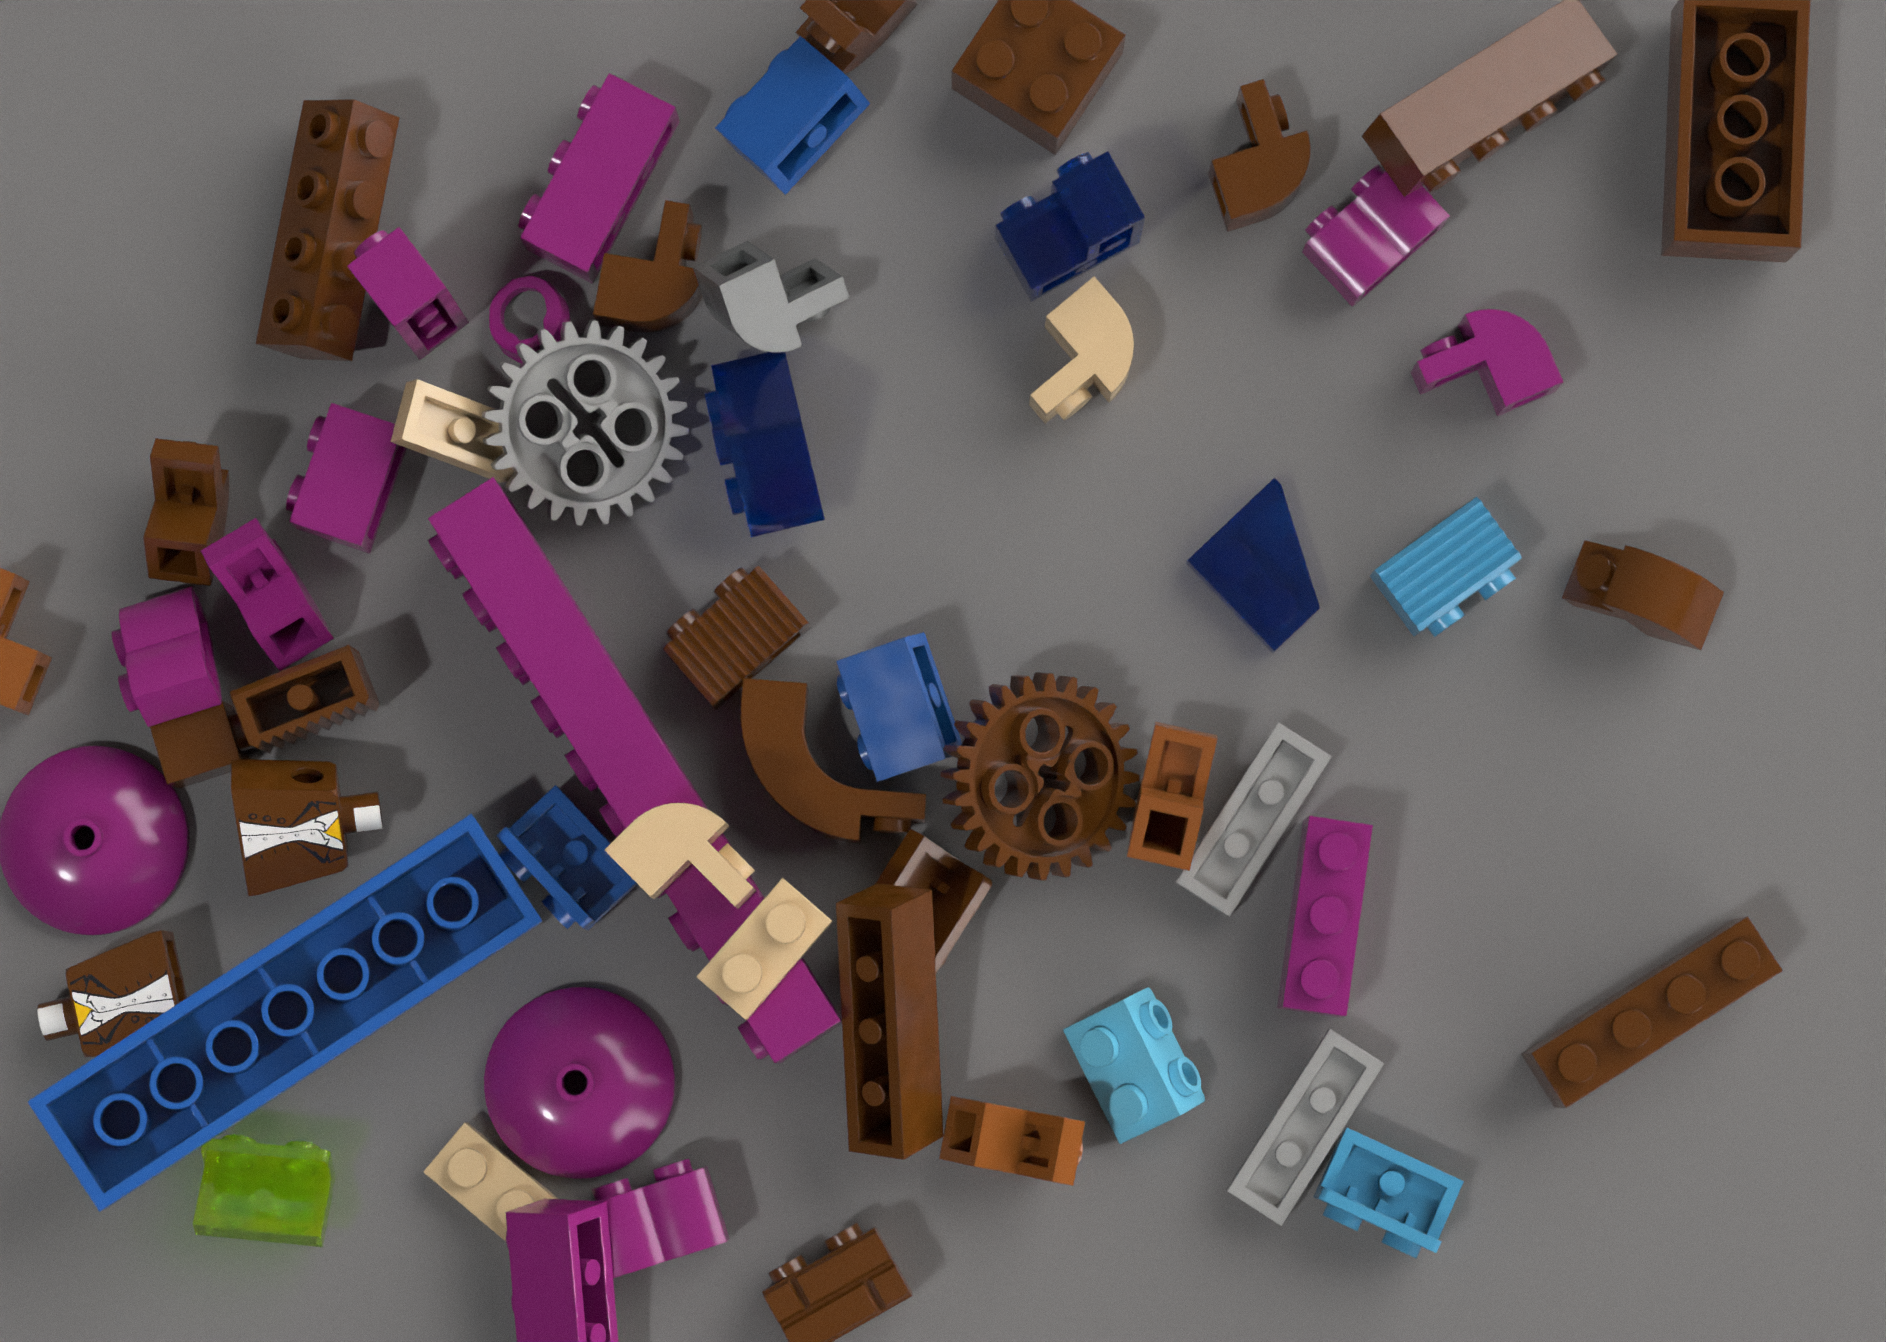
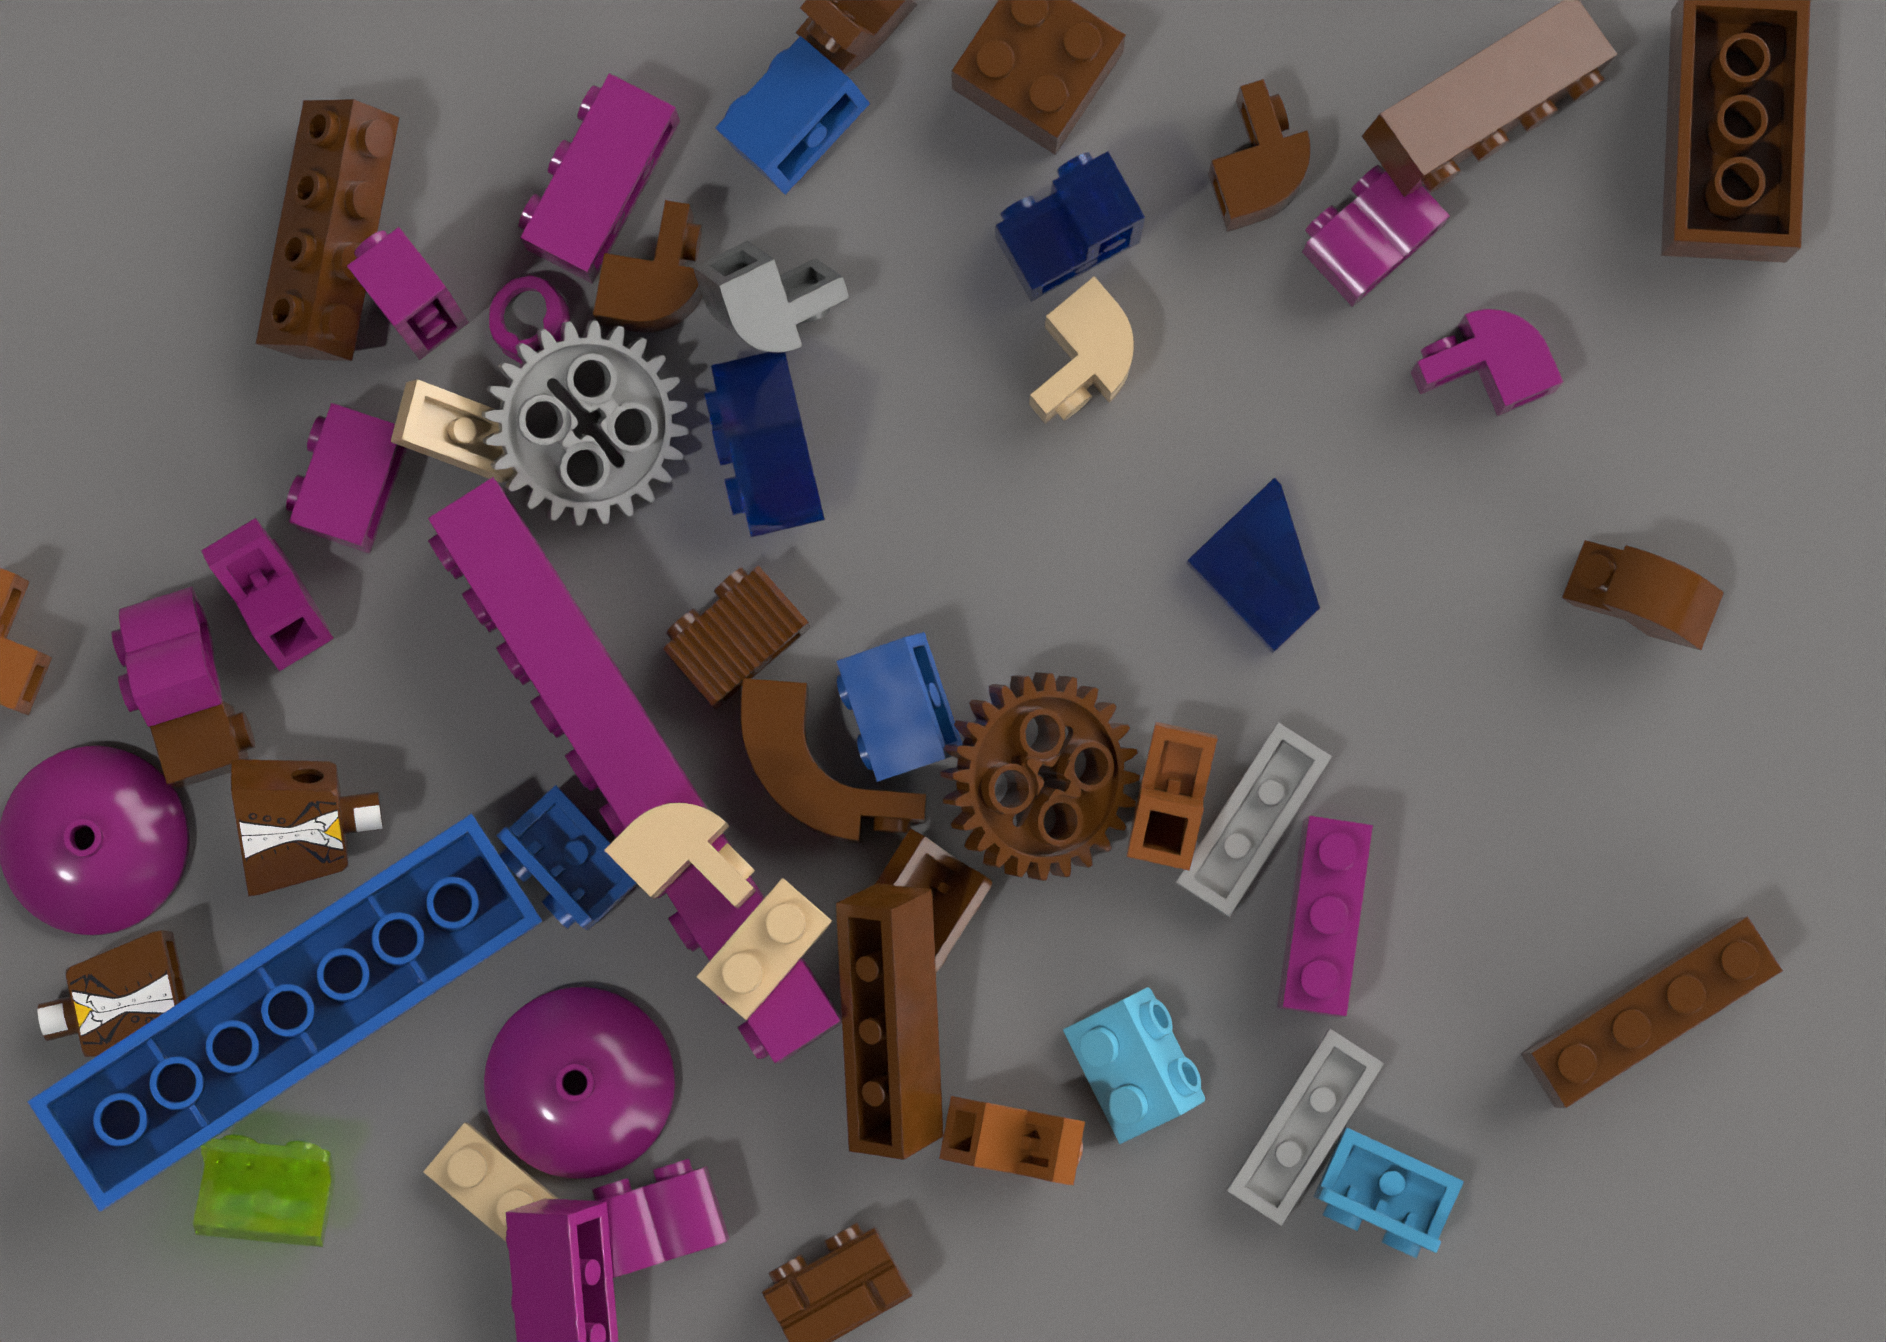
reddish brown brick [143,438,229,586] -> none
reddish brown brick [230,645,380,754] -> none
dark azure brick [1370,497,1522,637] -> none

